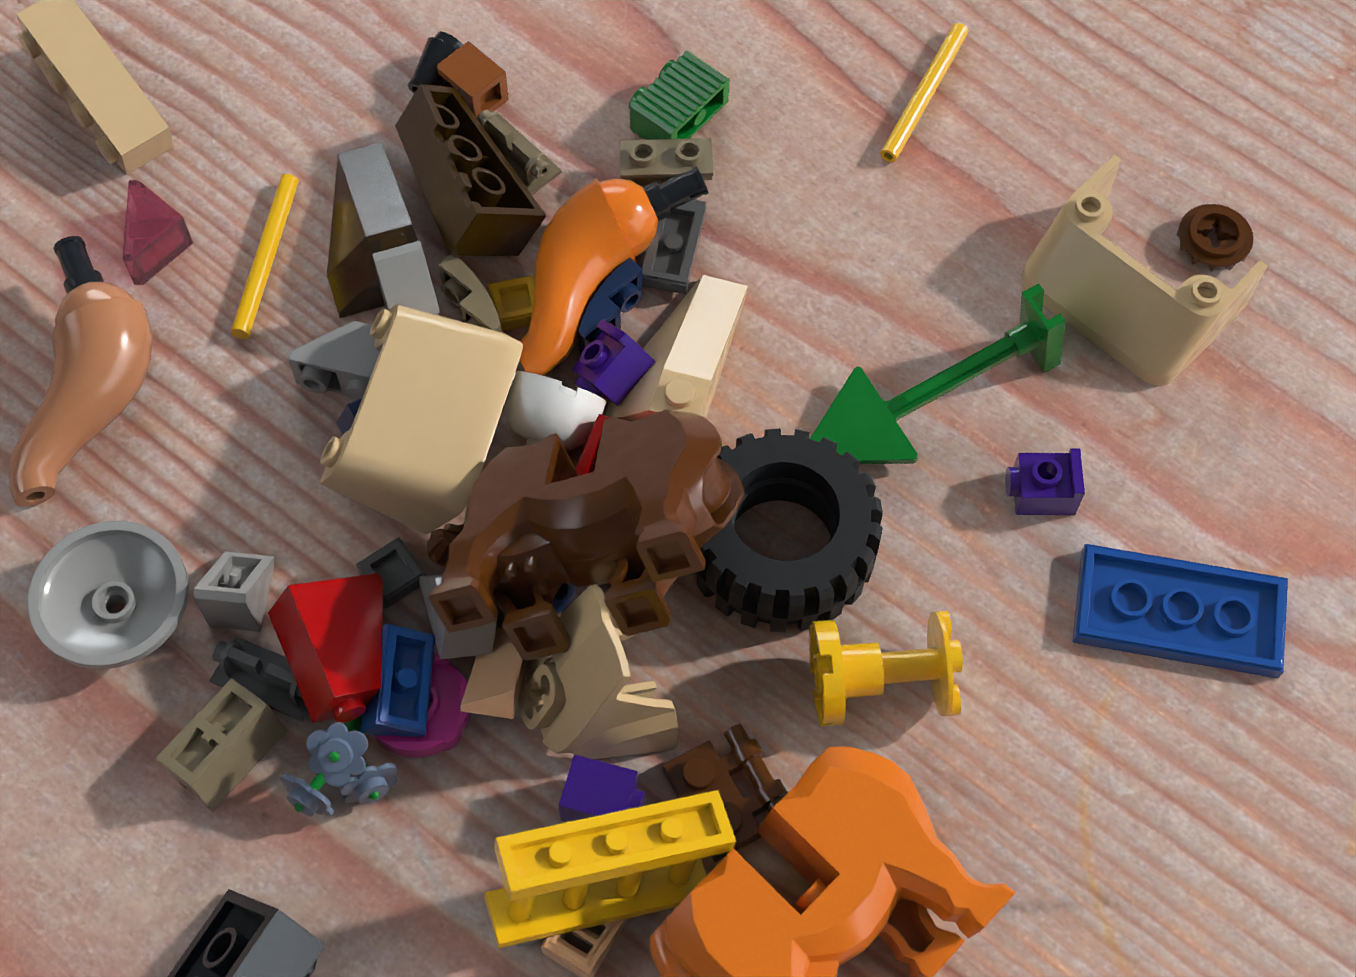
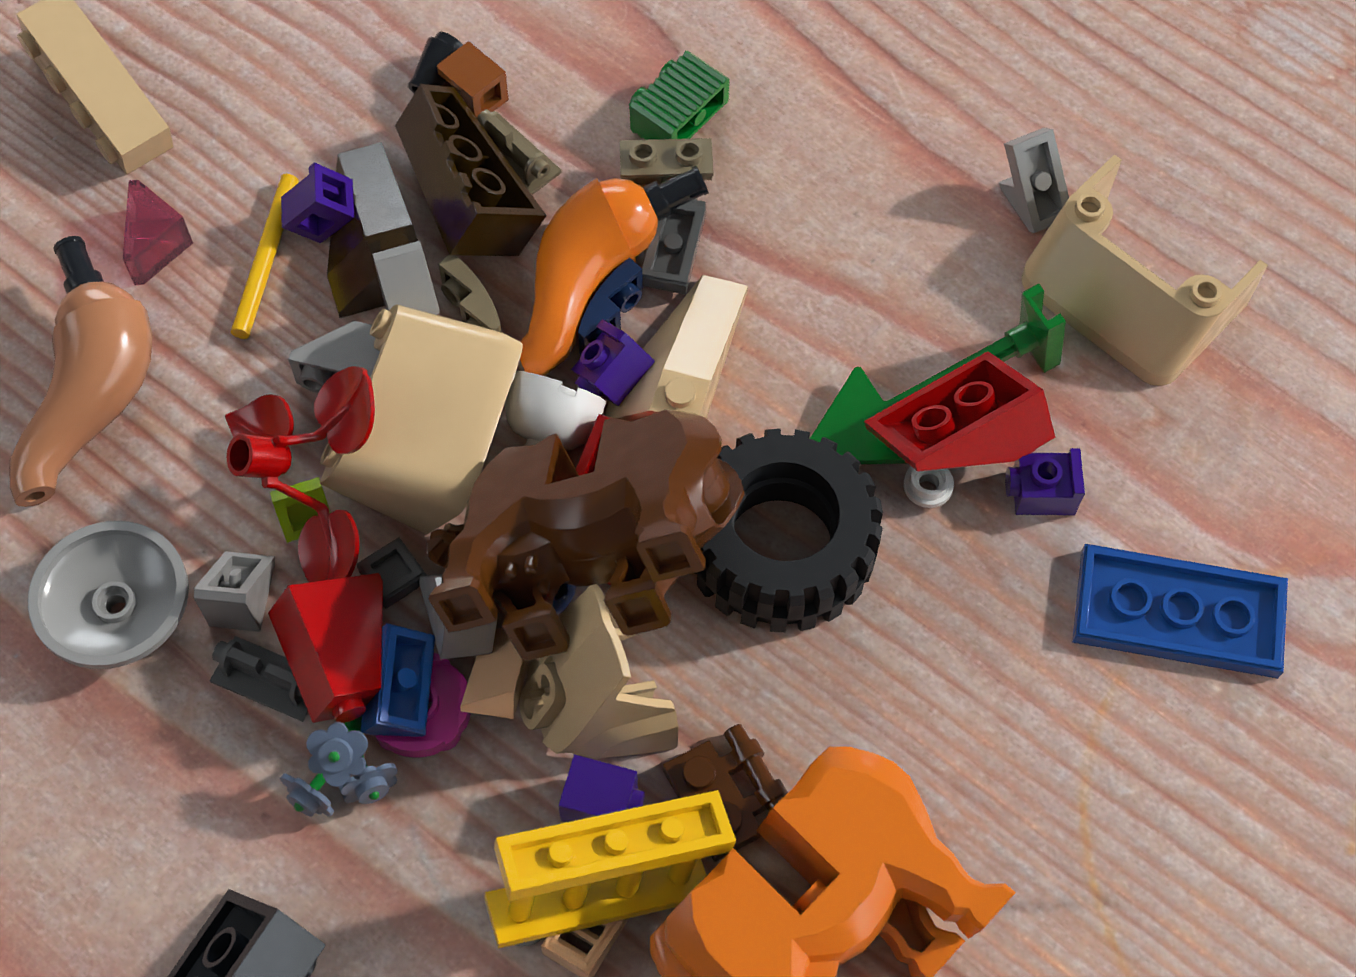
dark tan hinge [156,678,287,811] -> none
yellow tile [488,275,535,331] -> none
yellow piece [809,611,963,726] -> none
yellow piece [880,23,968,162] -> none
reddish brown gear [1176,204,1253,272] -> none
none -> red plant [225,366,375,582]
none -> lime tile [270,477,331,543]
none -> dark purple brick [281,162,354,244]
none -> red slope [864,351,1056,471]
none -> white plate [904,467,954,508]
none -> light grey slope [999,128,1069,233]

